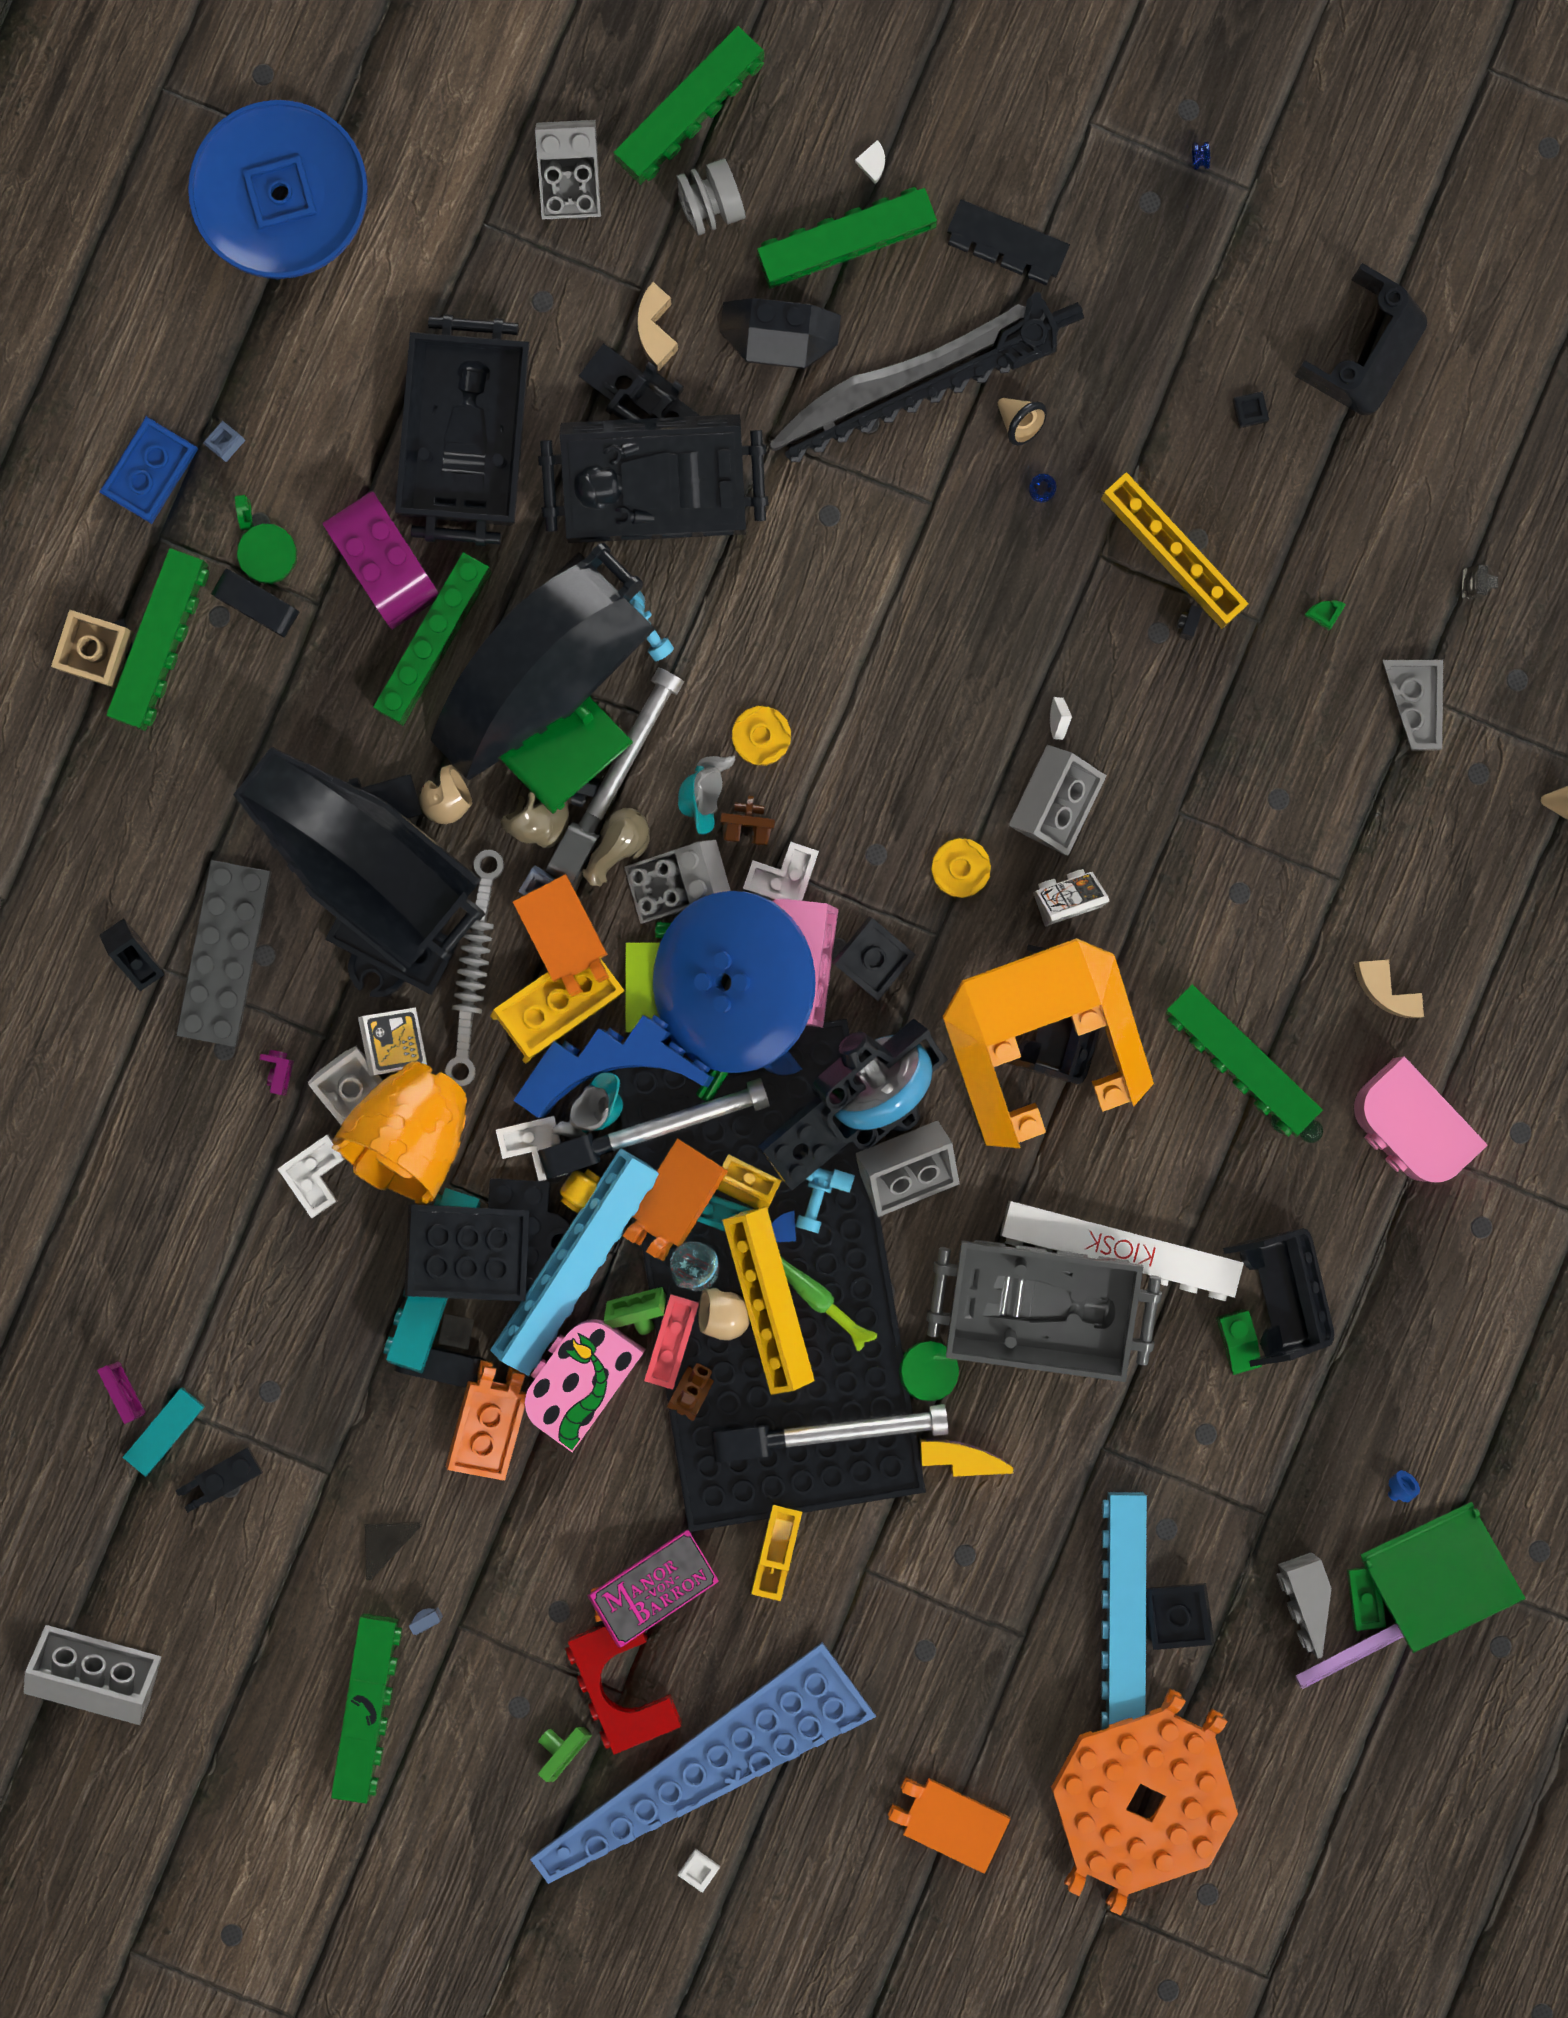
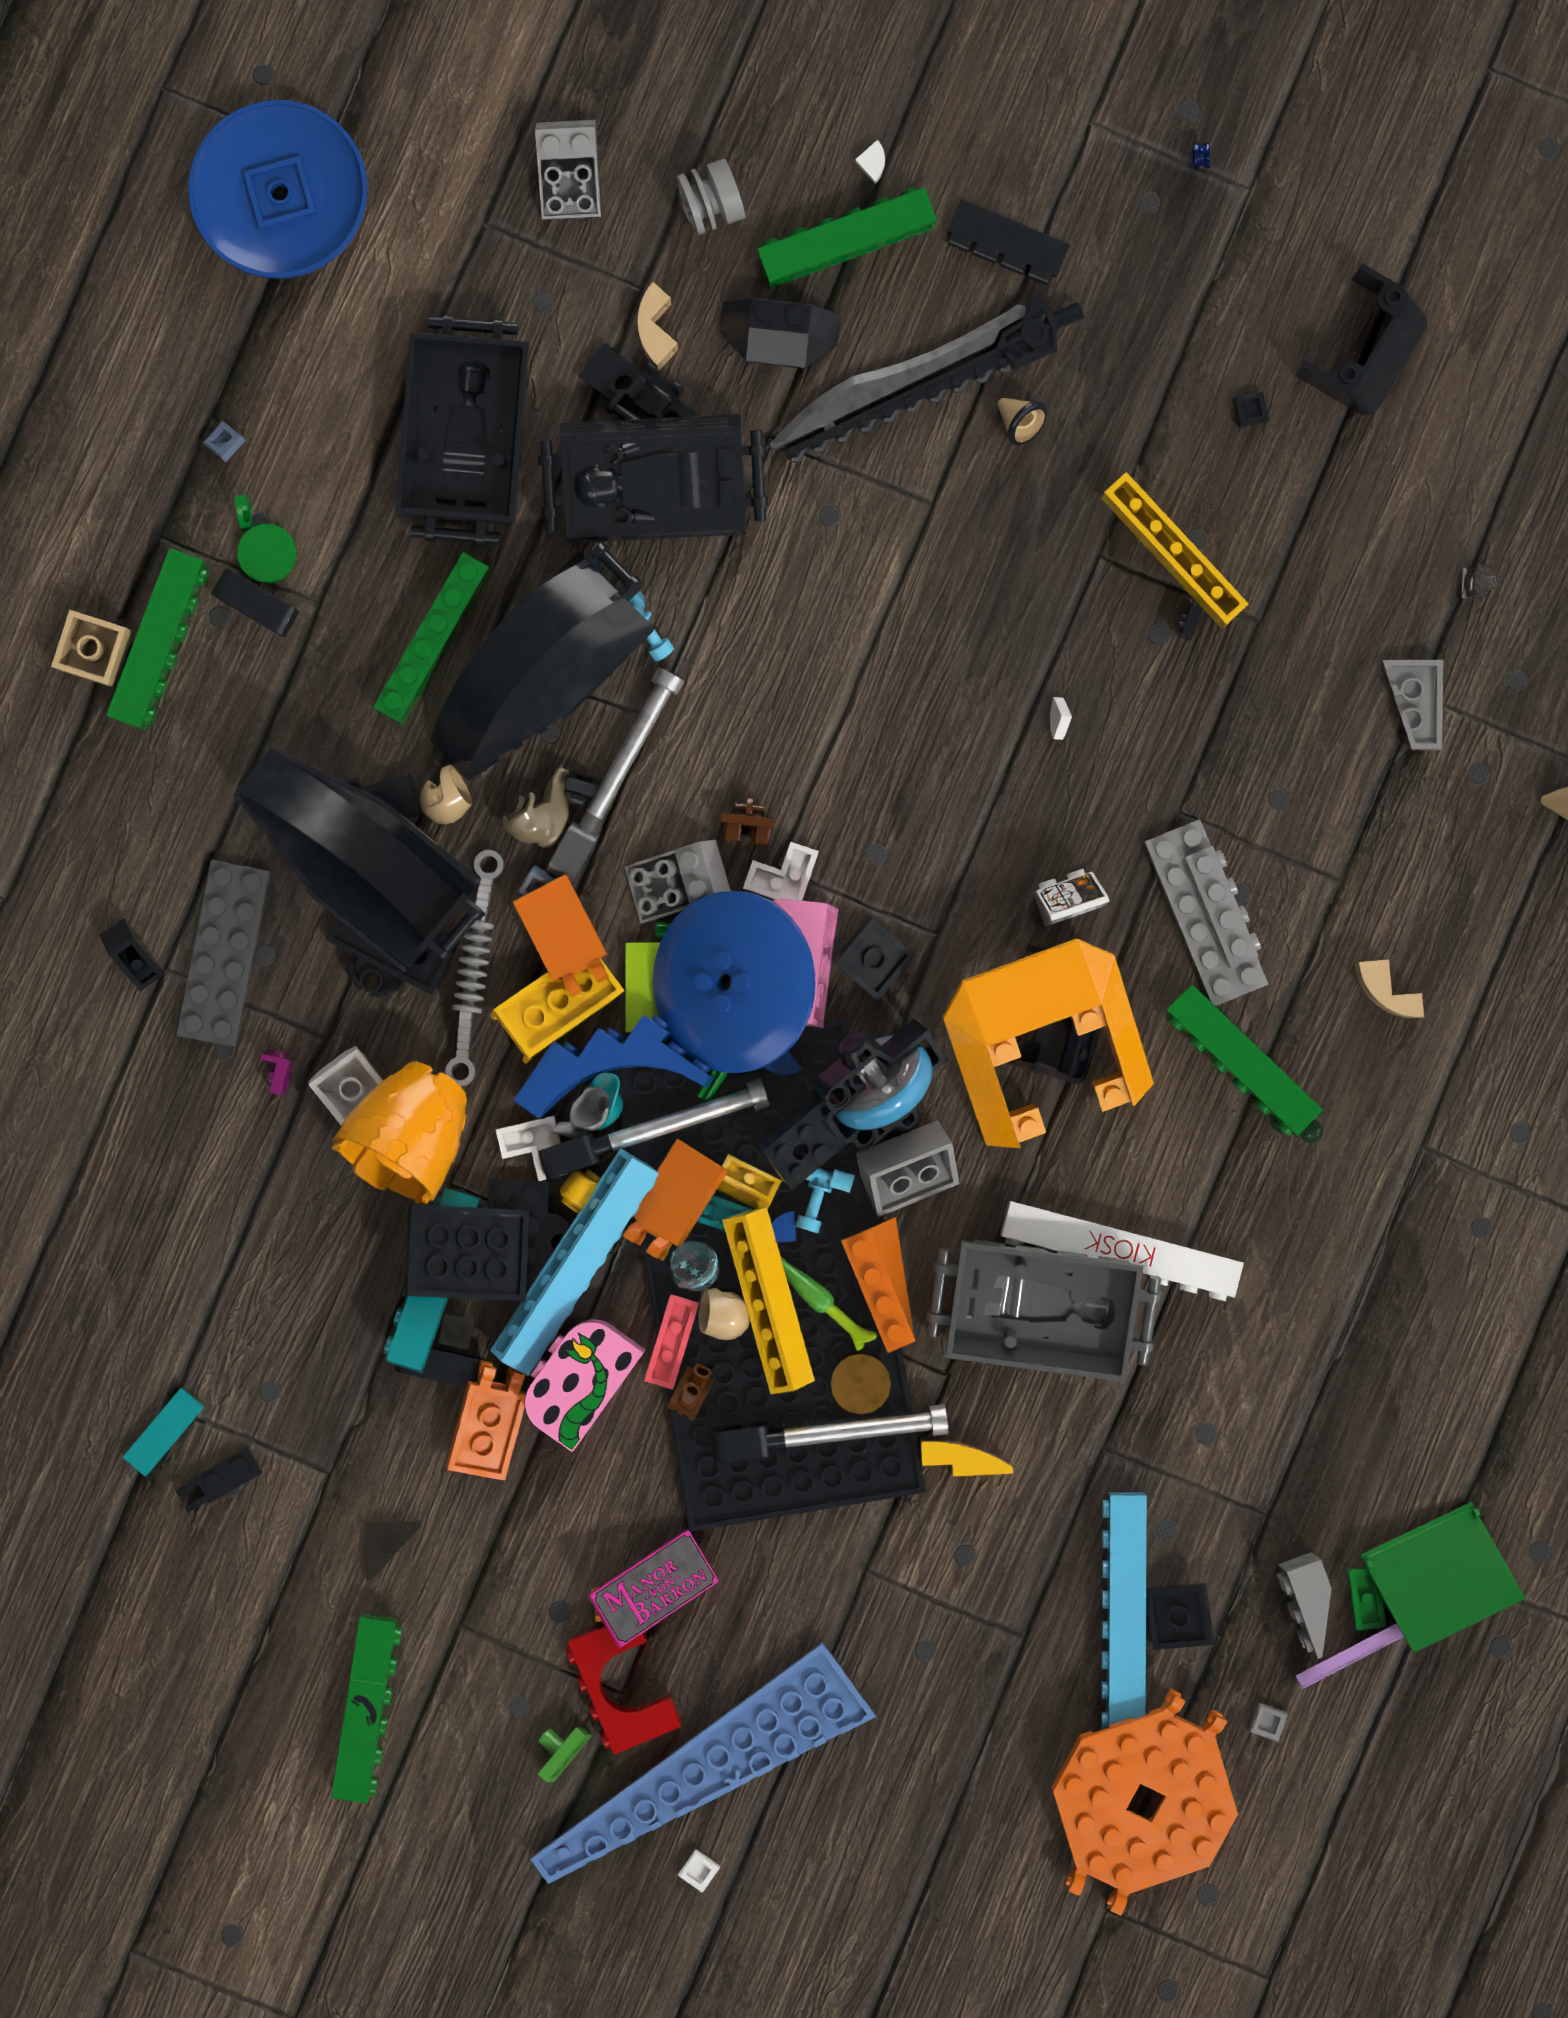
light grey slope [24,1625,161,1725] -> none
magenta tile [97,1361,146,1424] -> none
blue tile [100,416,198,524] -> none
white plate [278,1135,345,1218] -> none
magenta brick [322,491,439,630] -> none
tile [358,1007,427,1076] -> none
sand blue tile [409,1607,443,1635] -> none
green container [498,697,633,814] -> none
dark tan piece [582,808,650,886] -> none
bright green tile [604,1287,666,1335] -> none
green brick [613,26,764,185] -> none
hair [678,756,735,834] -> none
yellow tile [732,706,791,766] -> none
yellow slope [751,1505,802,1601] -> none
orange tile [887,1776,1011,1874] -> none
green tile [899,1341,959,1402] -> none
yellow tile [931,838,991,898] -> none
light grey slope [1009,745,1106,856] -> none
clear blue bush [1029,474,1057,503] -> none
green slope [1215,1309,1262,1375] -> none
black windscreen [1223,1228,1334,1367] -> none
green tile [1304,600,1346,631] -> none
bright pink brick [1354,1056,1488,1182] -> none
blue tile [1388,1470,1420,1502] -> none
none -> pearl gold tile [831,1353,891,1414]
none -> orange wedge [841,1217,915,1353]
none -> light grey plate [1144,819,1269,1006]
none -> light grey tile [1249,1702,1288,1742]

